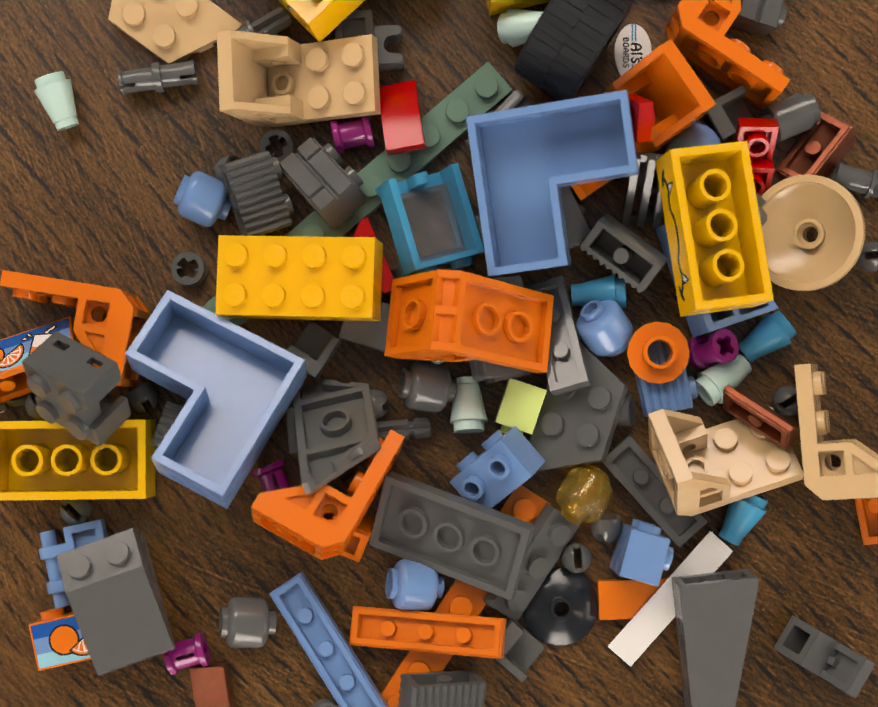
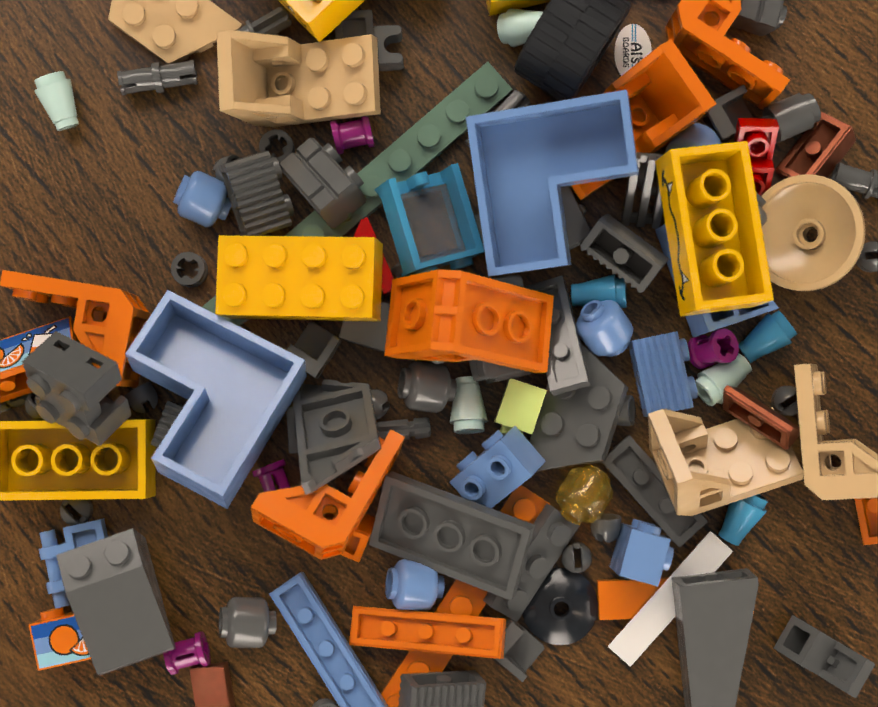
red slope [380,80,426,156] -> none
orange piece [627,322,690,384] -> none
red plate [628,93,655,142] -> none

